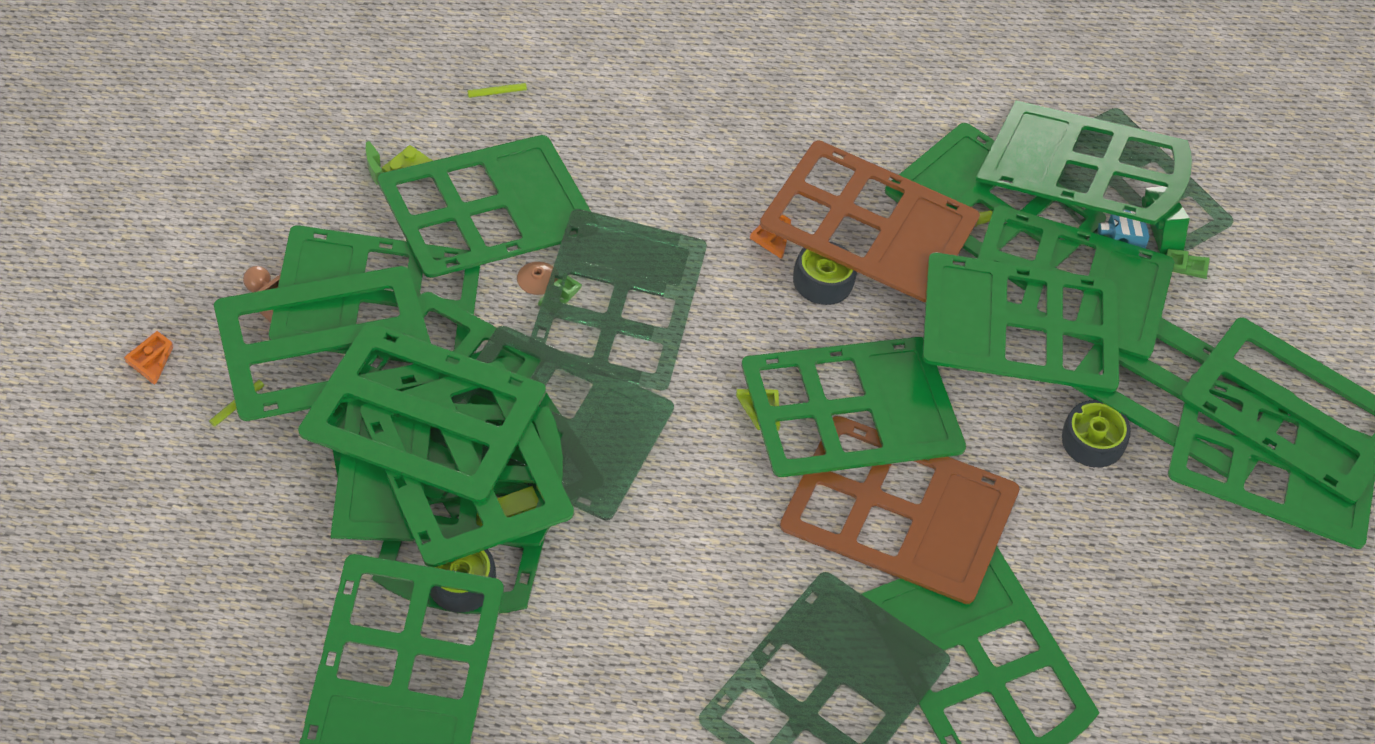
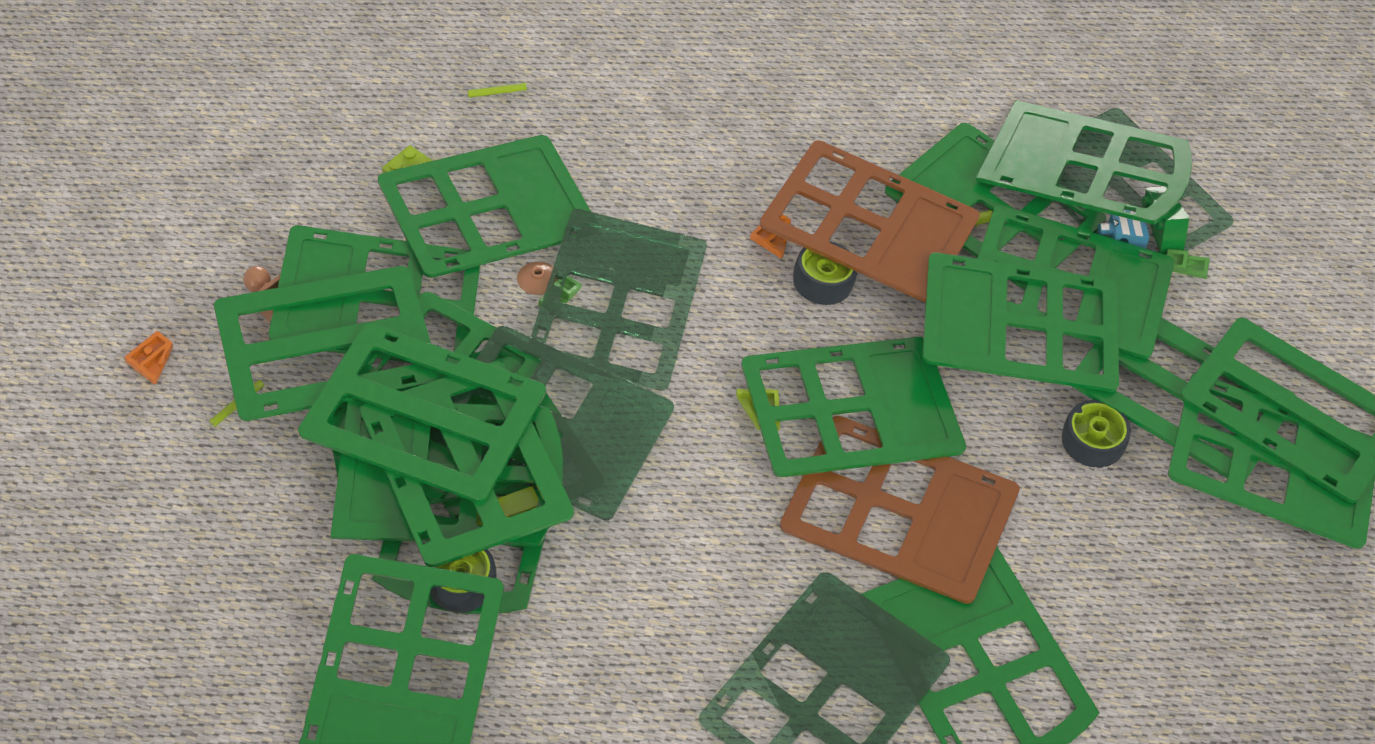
bright green slope [365,141,383,185] -> none

